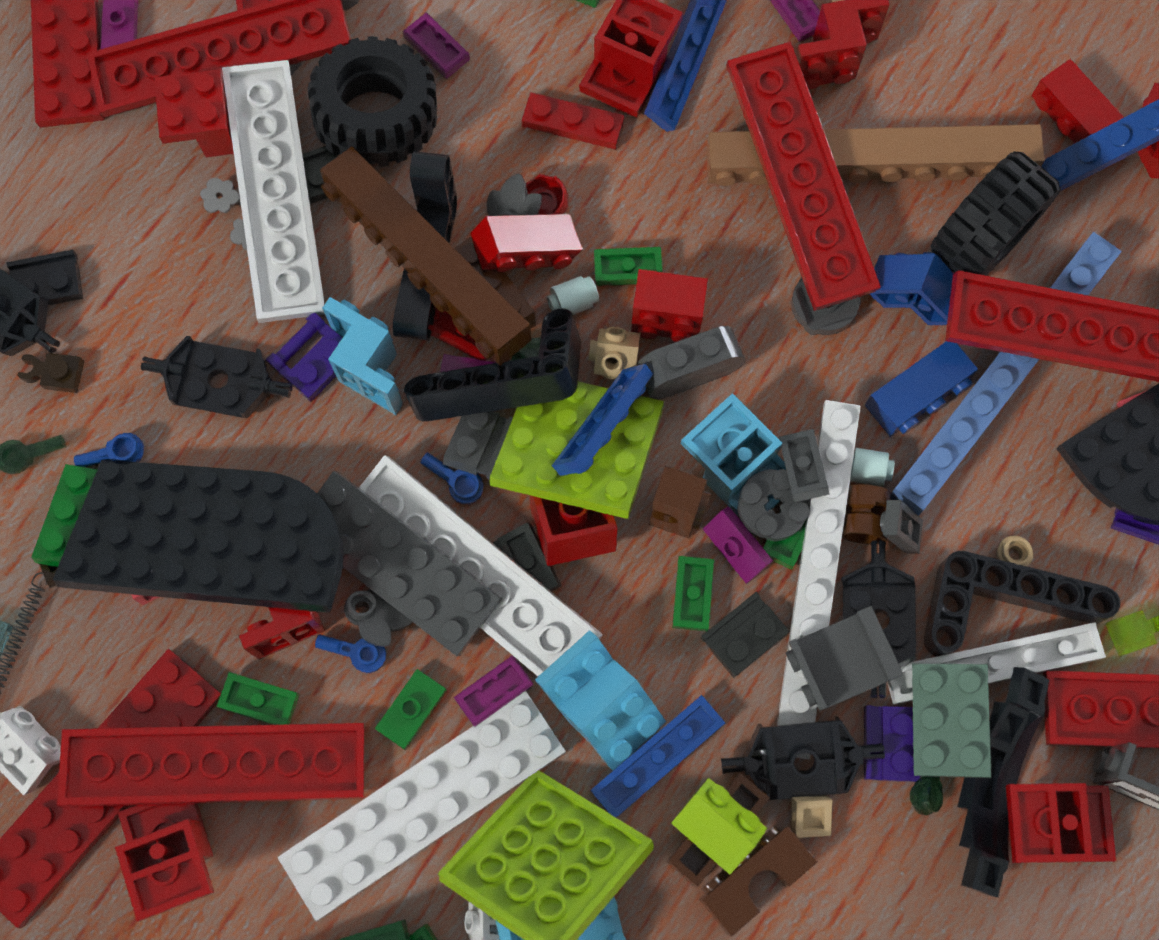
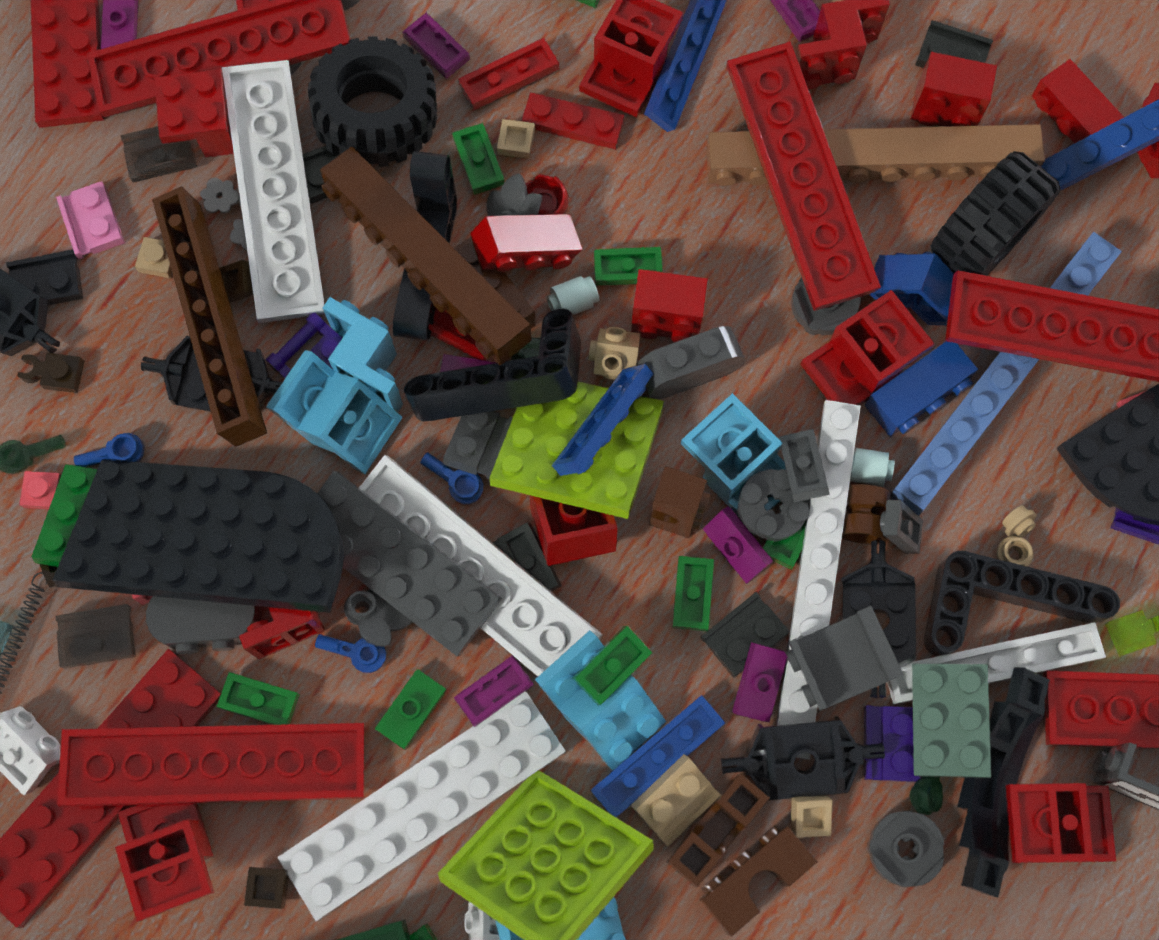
lime brick [671,777,767,875] -> none
none -> coral plate [19,471,61,510]
none -> clear smoke plate [55,604,136,669]
none -> bright pink plate [56,181,125,259]
none -> clear smoke plate [121,126,197,183]
none -> tan plate [135,237,172,279]
none -> dark grey brick [146,596,262,654]
none -> reddish brown brick [152,186,267,447]
none -> dark brown plate [219,259,253,303]
none -> dark brown plate [244,867,288,909]
none -> medium azure bracket [266,350,403,474]
none -> green plate [452,123,505,195]
none -> red plate [458,38,559,111]
none -> tan plate [497,119,535,159]
none -> green plate [572,626,653,705]
none -> tan plate [631,754,720,847]
none -> magenta plate [732,642,787,723]
none -> red bracket [800,290,935,405]
none -> dark grey plate [867,811,944,887]
none -> red brick [910,52,997,127]
none -> pearl dark grey plate [915,20,993,68]
none -> tan plate [1002,506,1037,537]

